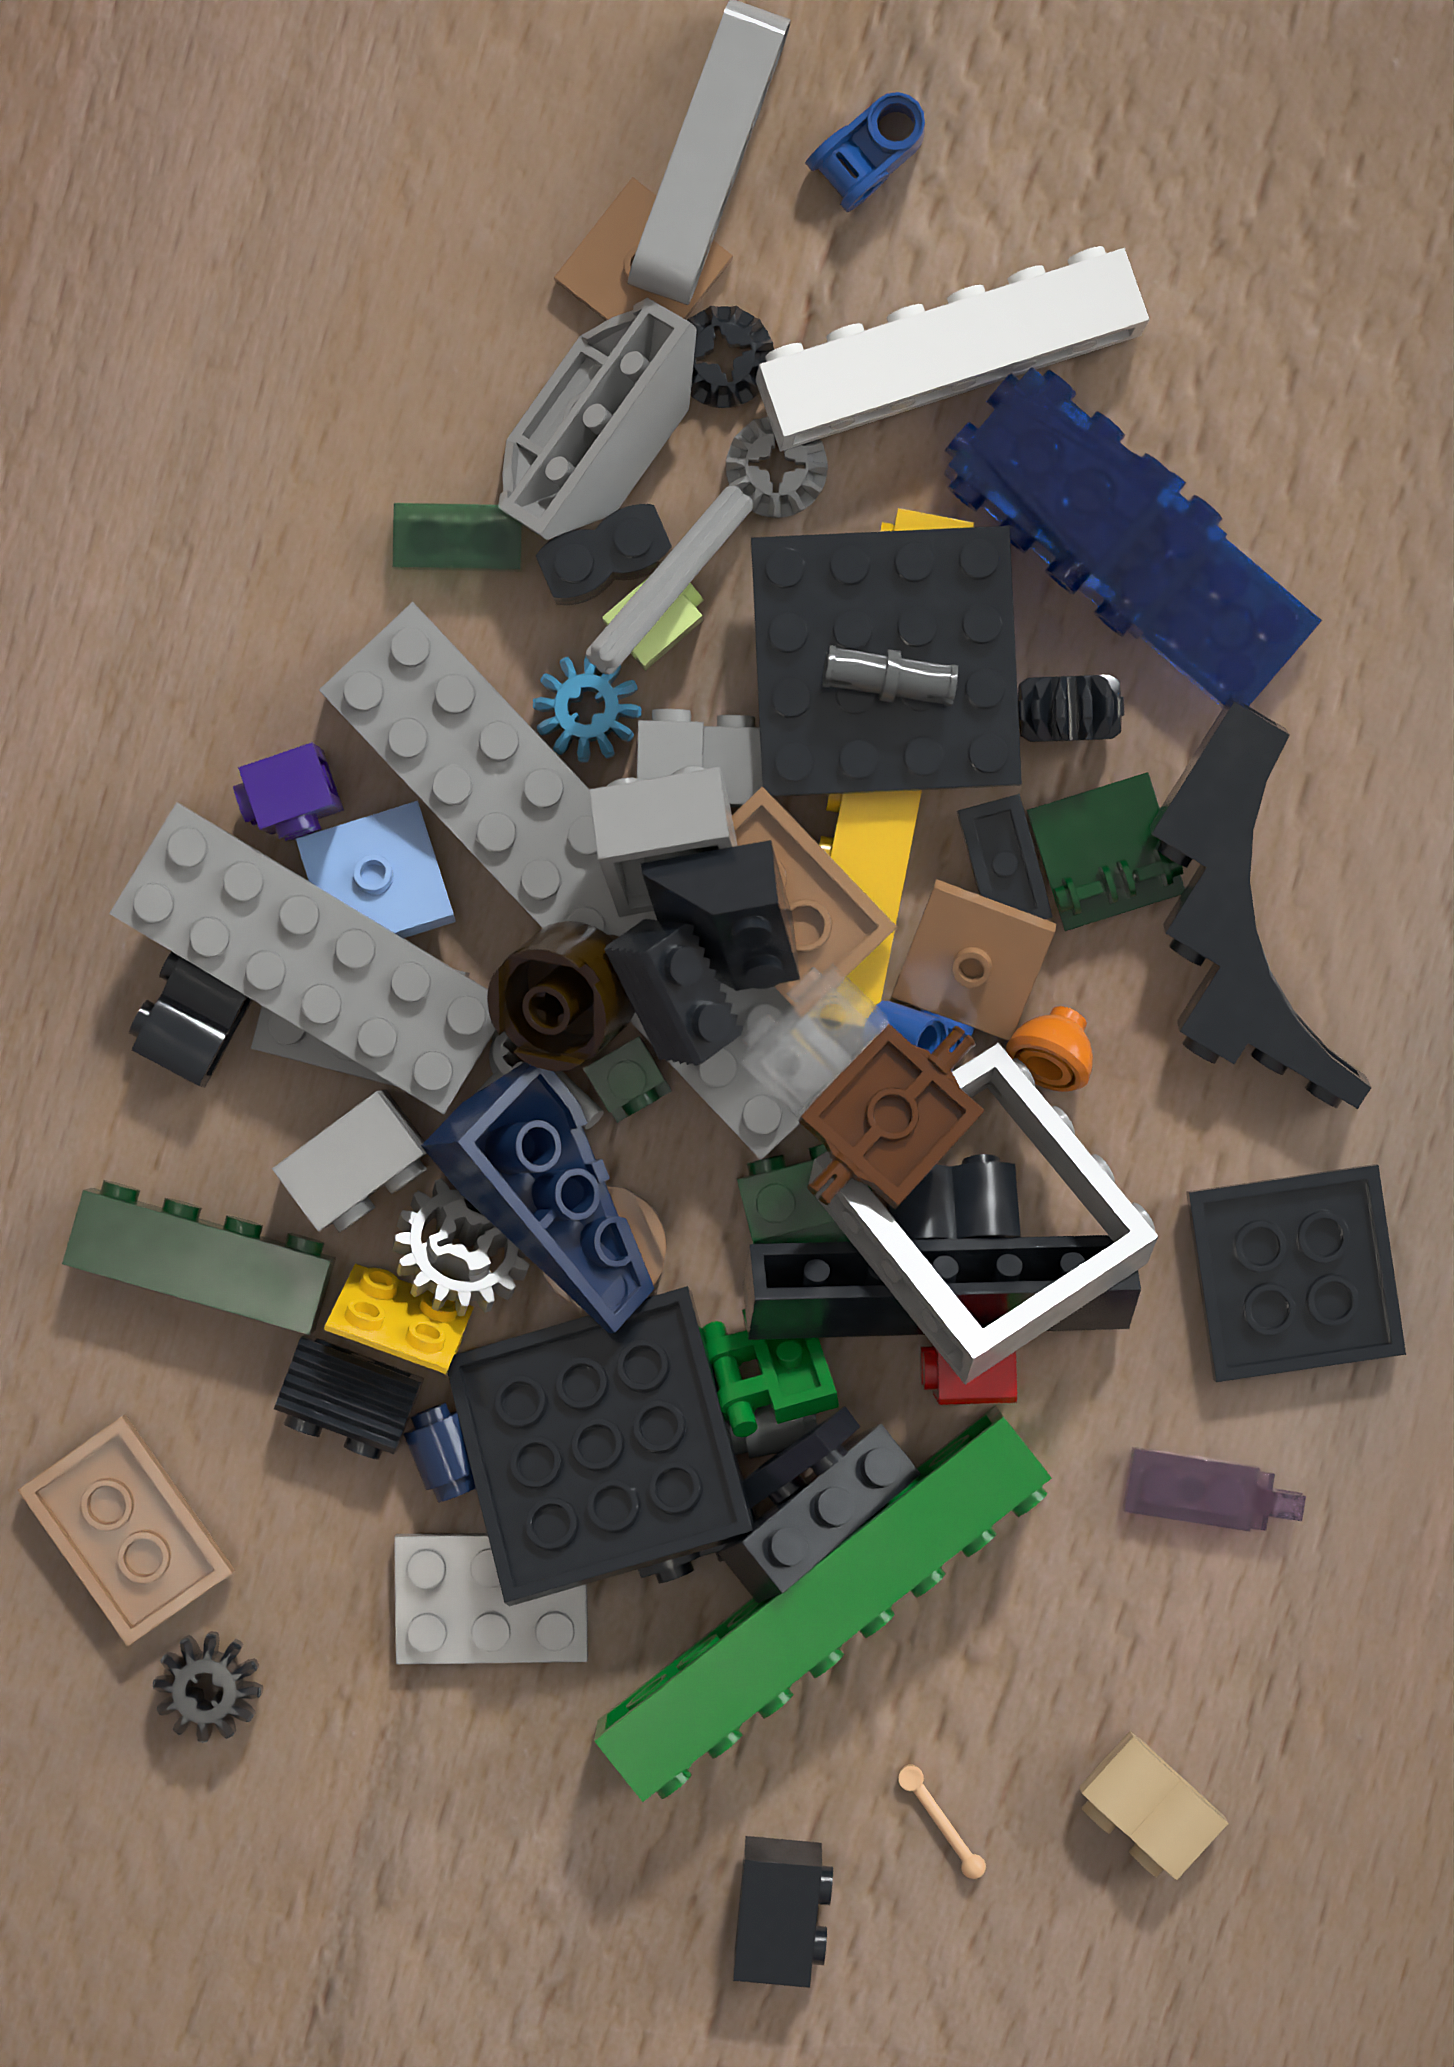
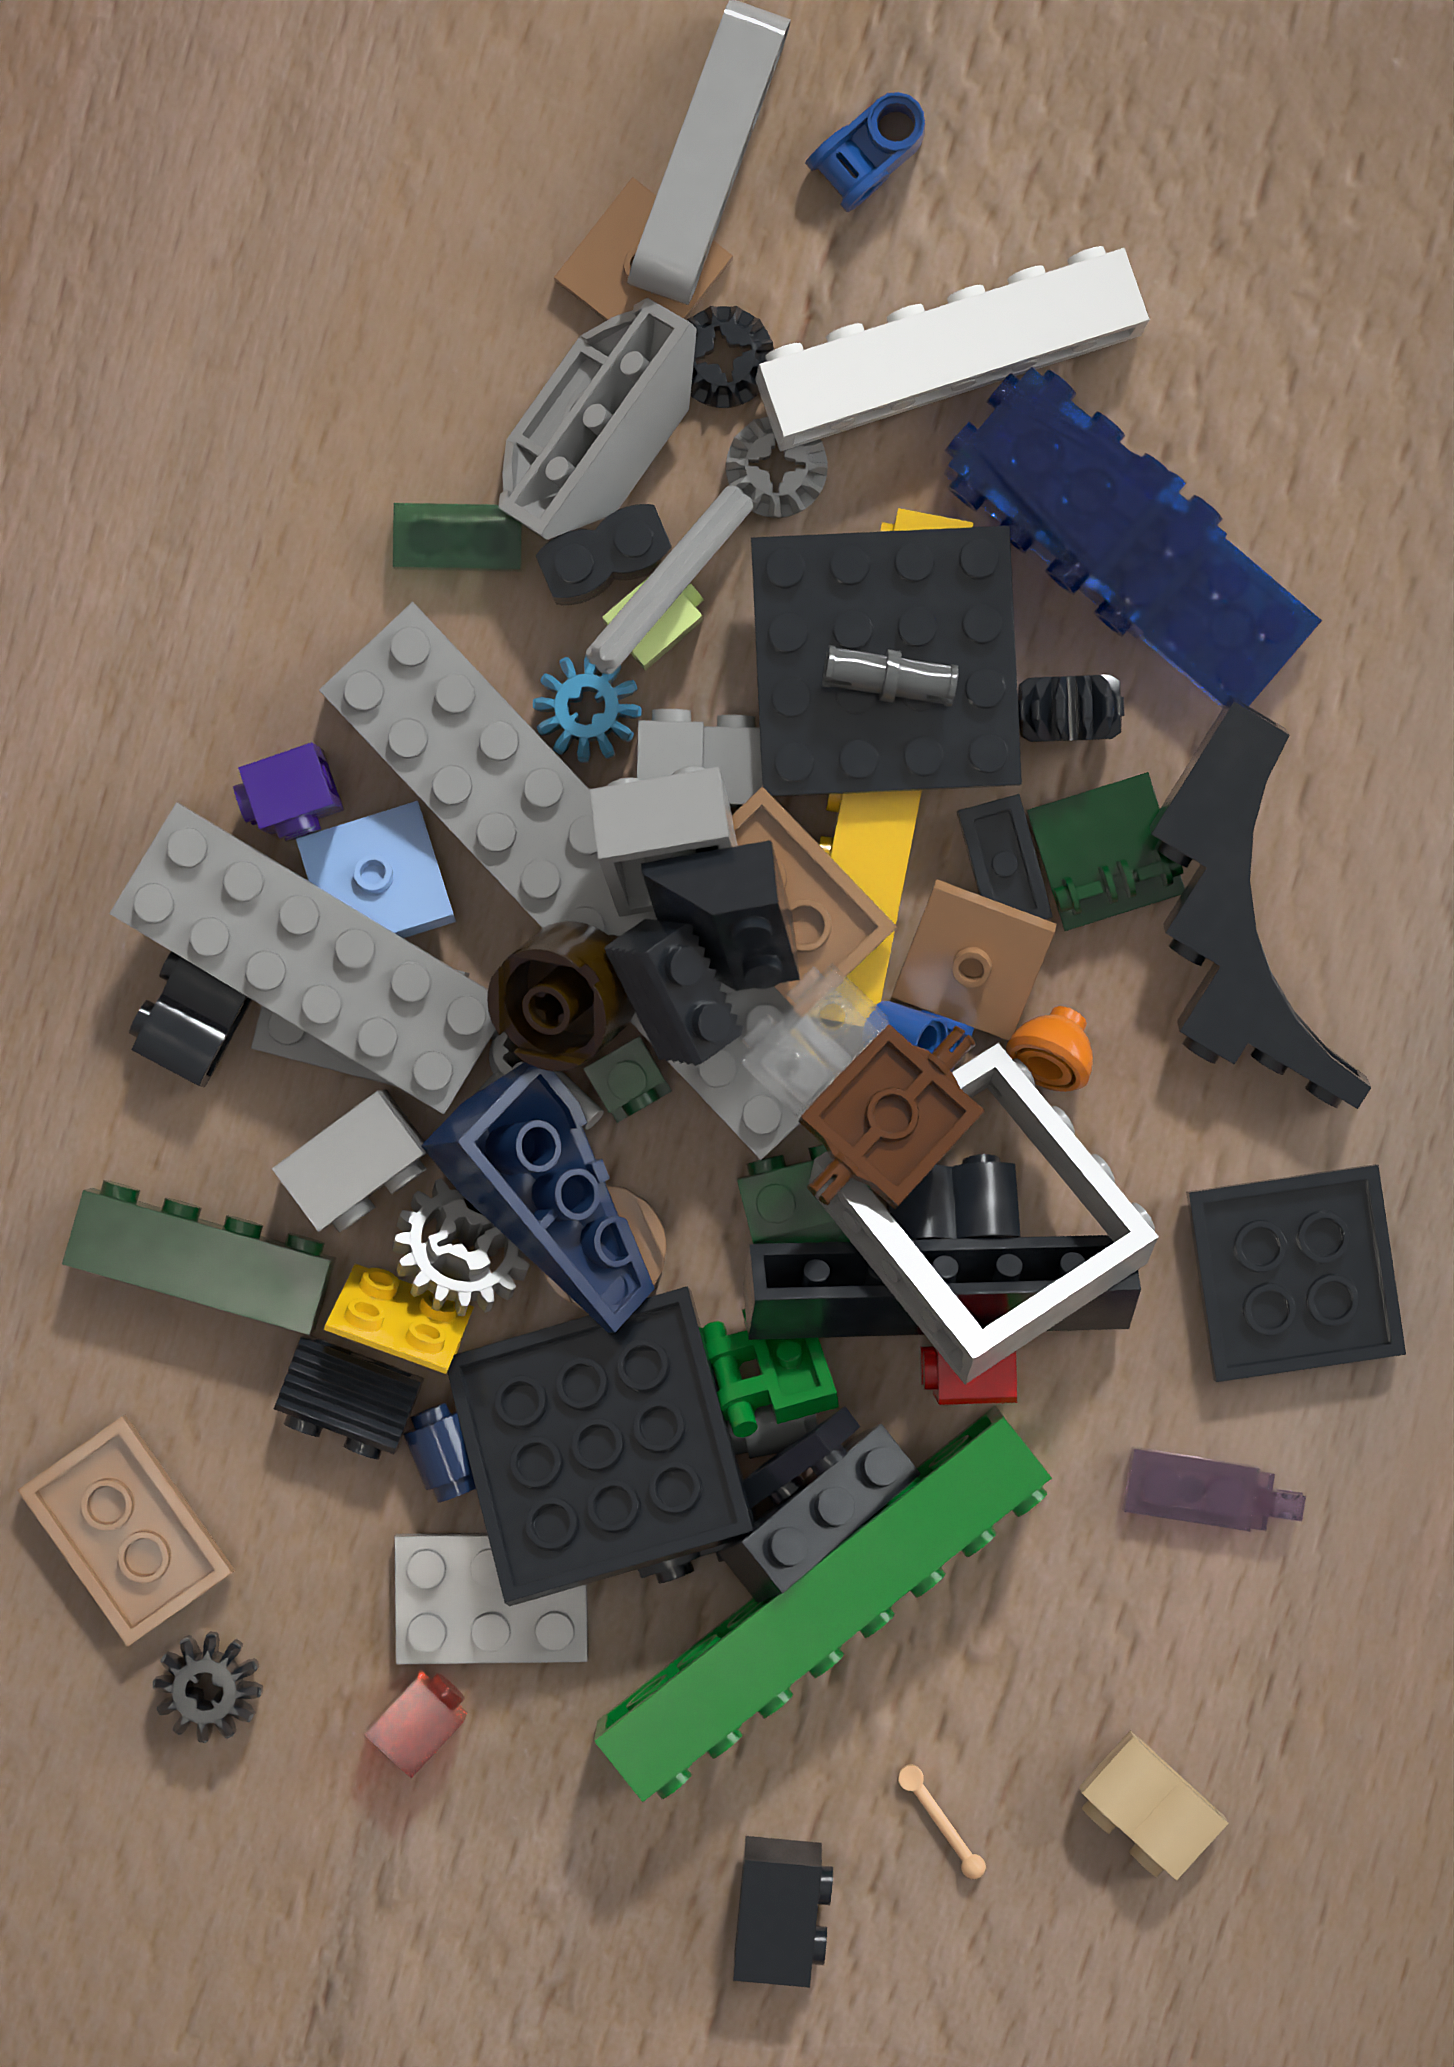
none -> clear red brick [364,1670,467,1778]

